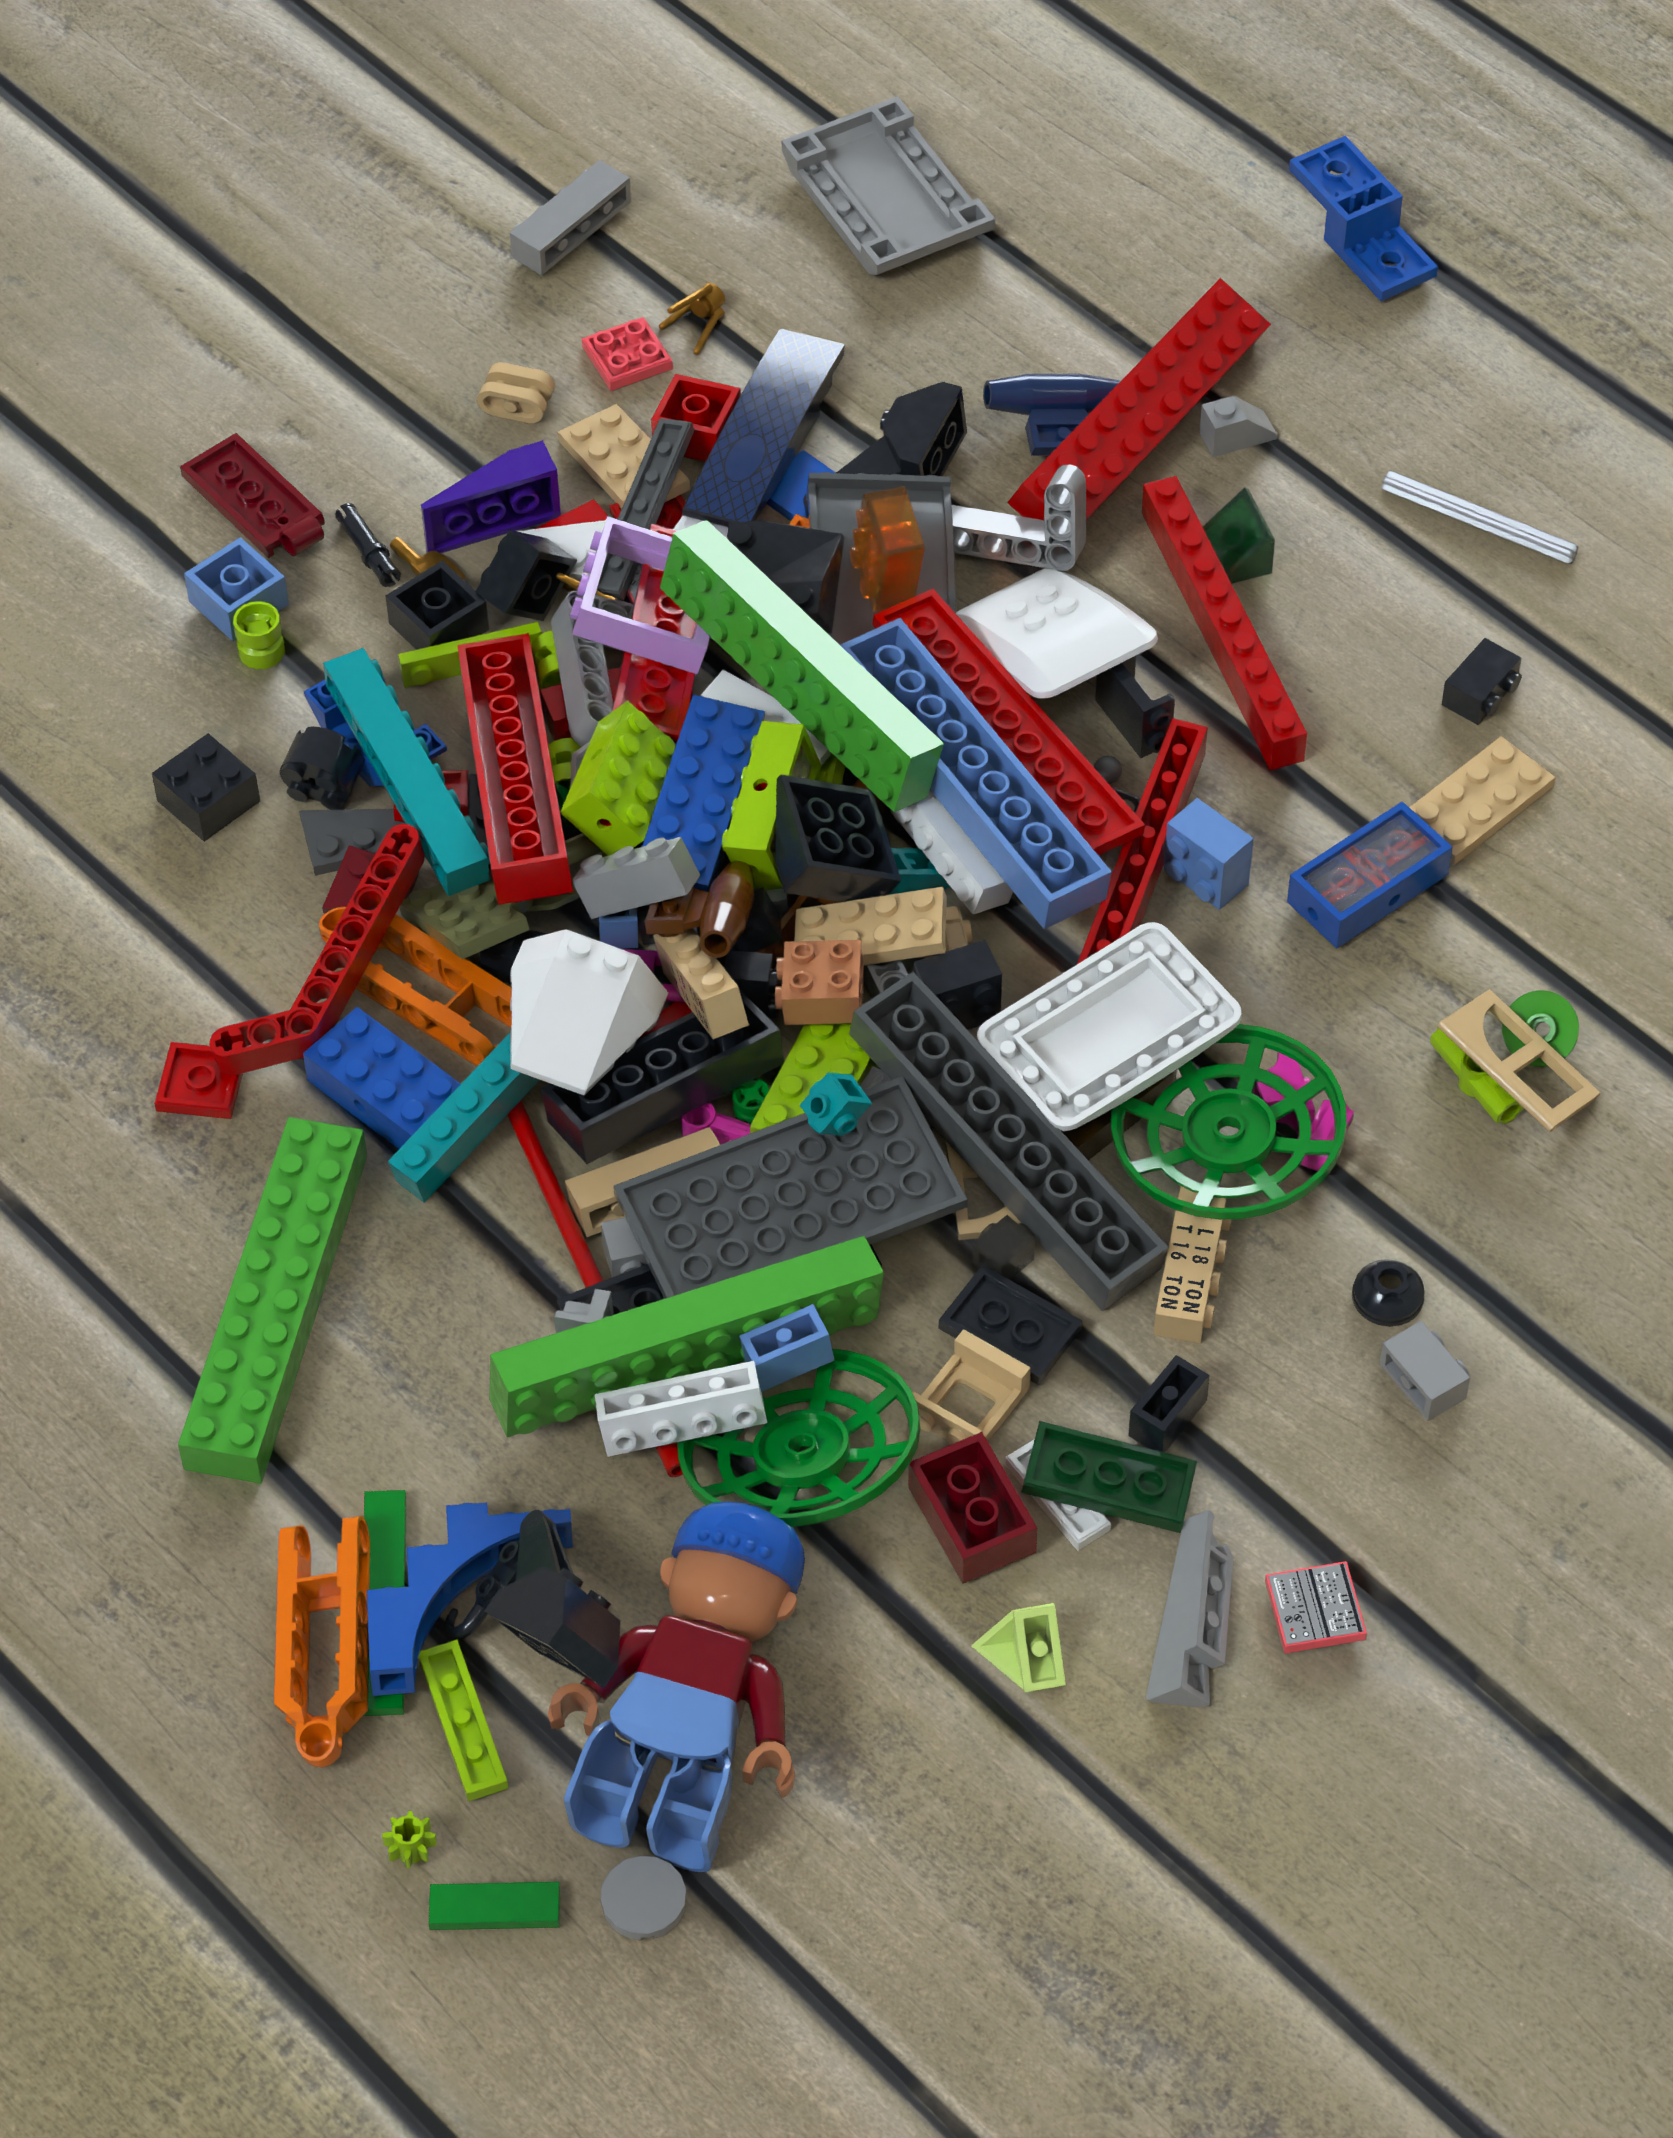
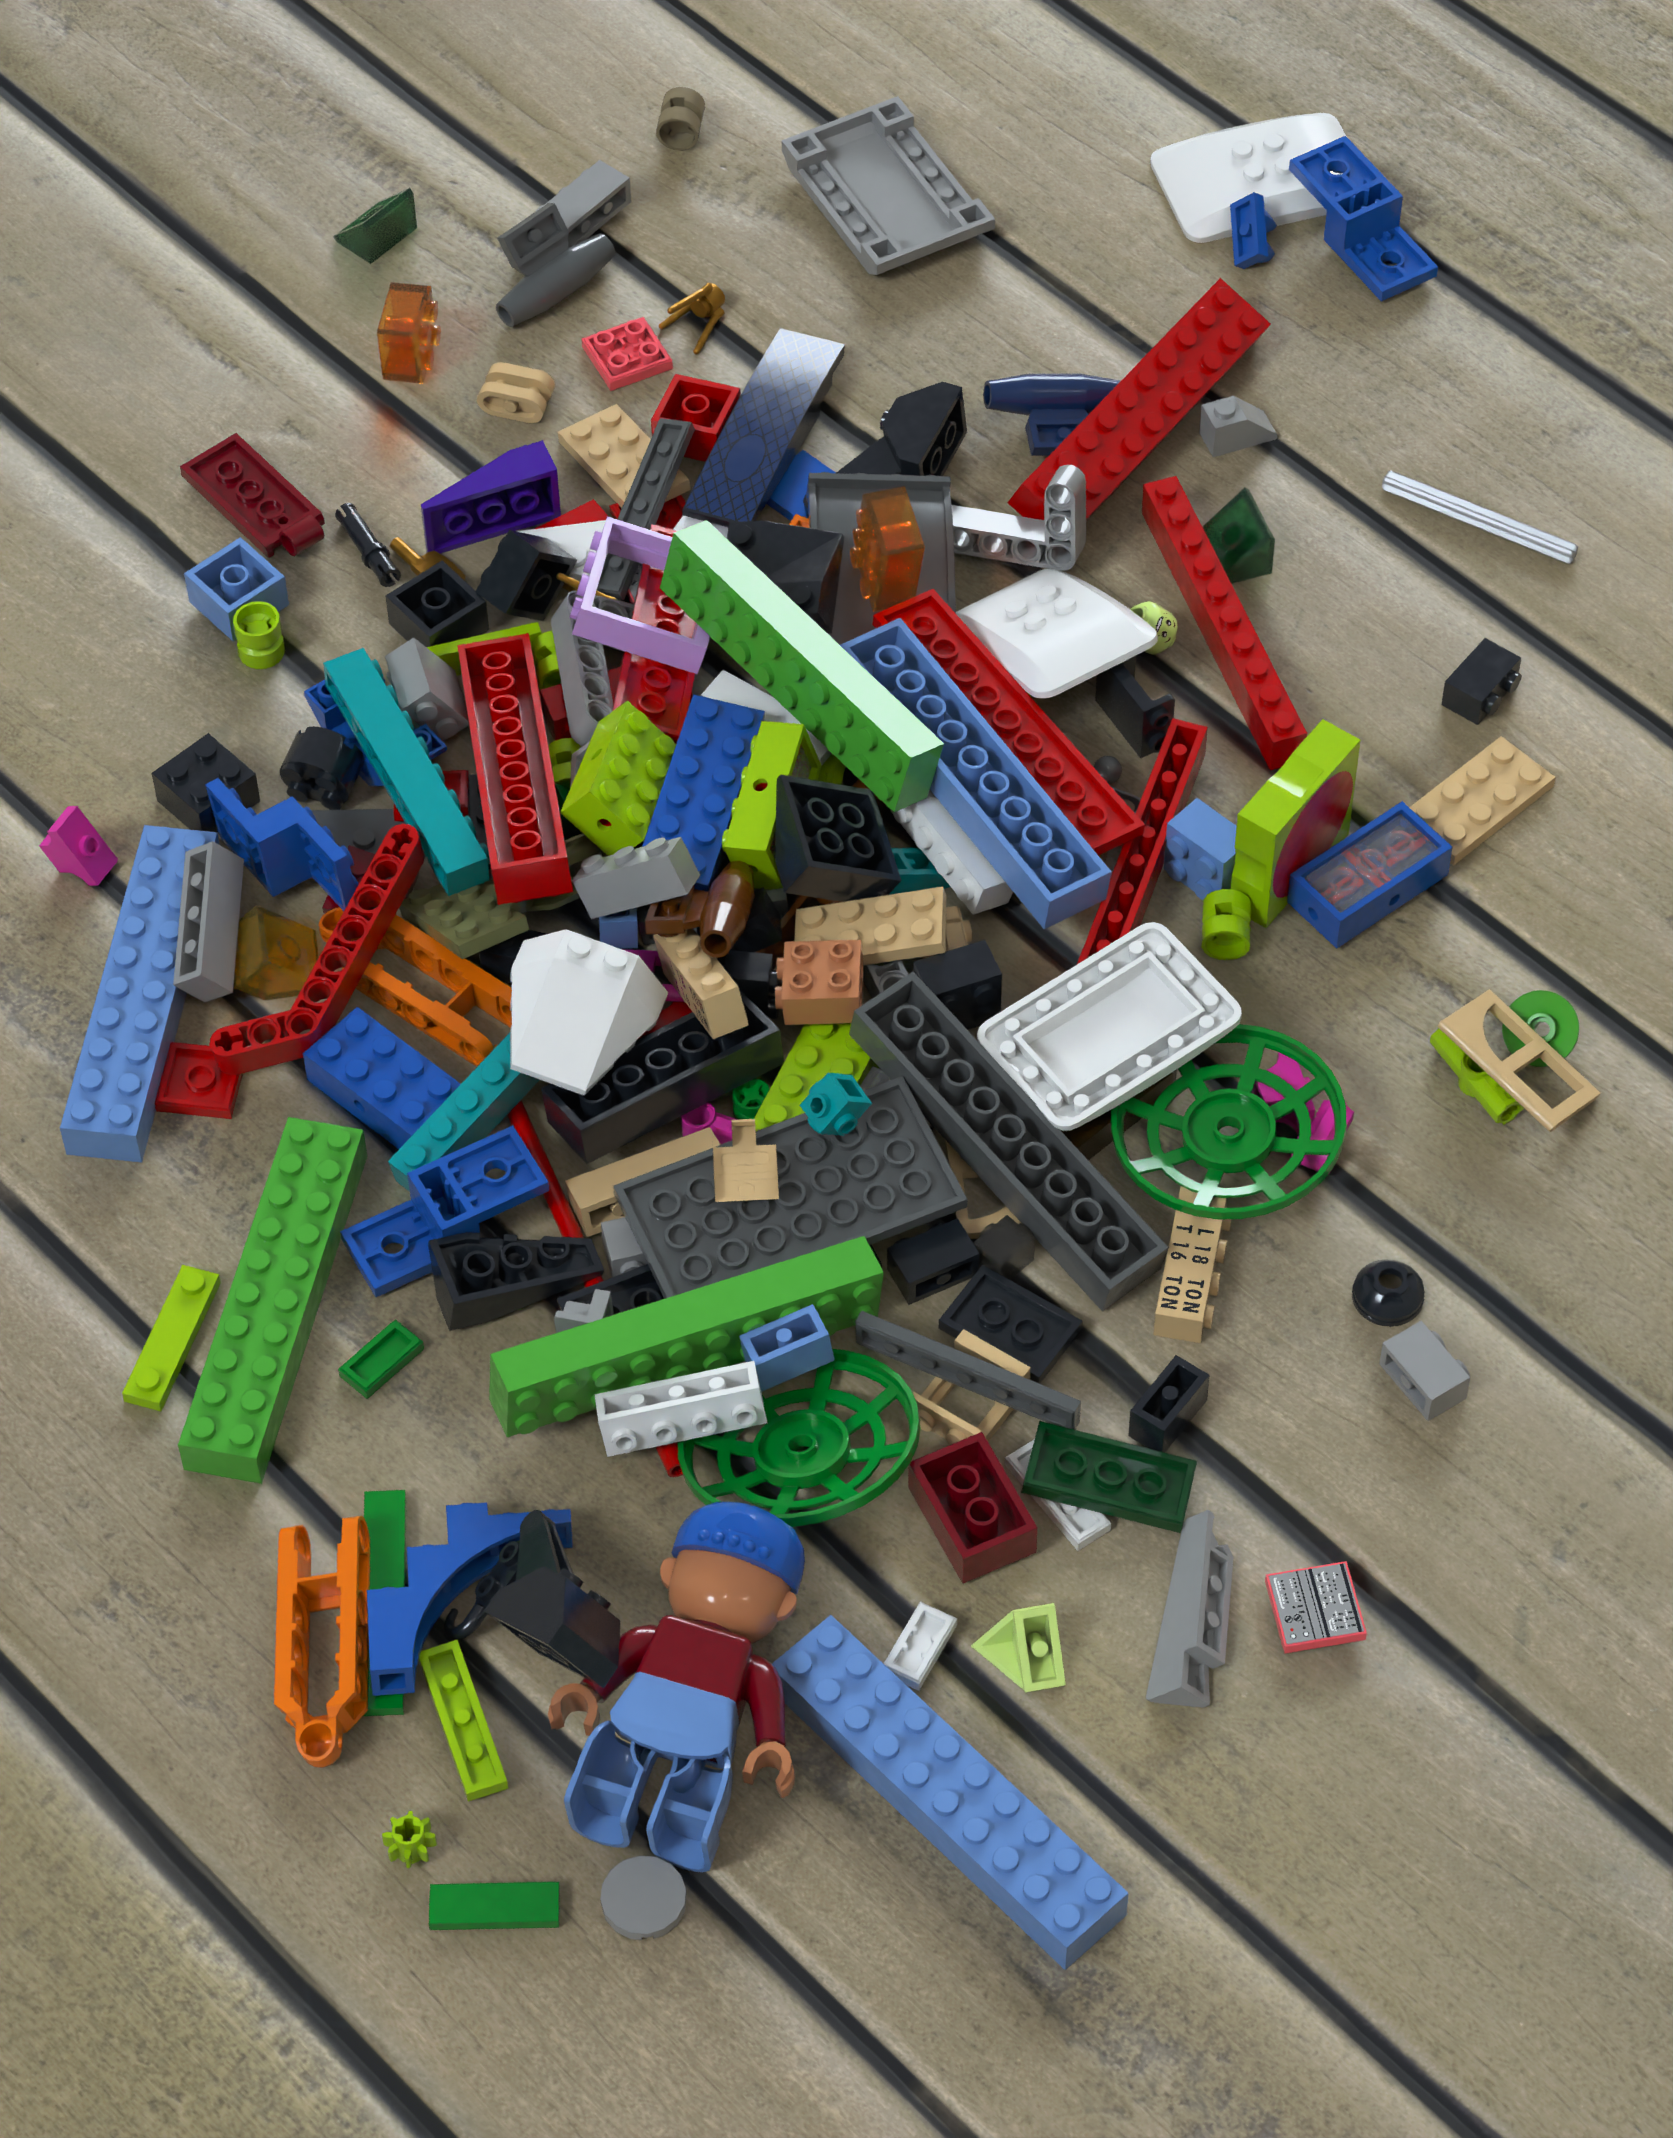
none -> dark pink brick [39,806,118,886]
none -> medium blue brick [60,825,220,1163]
none -> lime plate [122,1265,221,1412]
none -> light grey brick [173,841,244,1002]
none -> blue bracket [205,778,359,911]
none -> clear yellow slope [234,905,319,1001]
none -> clear green slope [333,188,417,264]
none -> green tile [338,1319,424,1399]
none -> blue bracket [340,1125,549,1297]
none -> clear orange brick [377,282,441,384]
none -> light grey brick [385,638,469,742]
none -> black wedge [428,1232,604,1331]
none -> dark grey plate [496,203,615,327]
none -> dark tan wheel [656,87,705,151]
none -> tan piece [713,1119,779,1202]
none -> medium blue brick [772,1615,1128,1970]
none -> dark grey tile [855,1311,1081,1430]
none -> white plate [884,1602,957,1691]
none -> black brick [887,1218,980,1305]
none -> yellowish green head [1130,601,1178,655]
none -> white wedge [1150,113,1346,243]
none -> lime wheel [1201,889,1251,960]
none -> blue tile [1230,192,1277,269]
none -> lime tile [1231,719,1361,928]

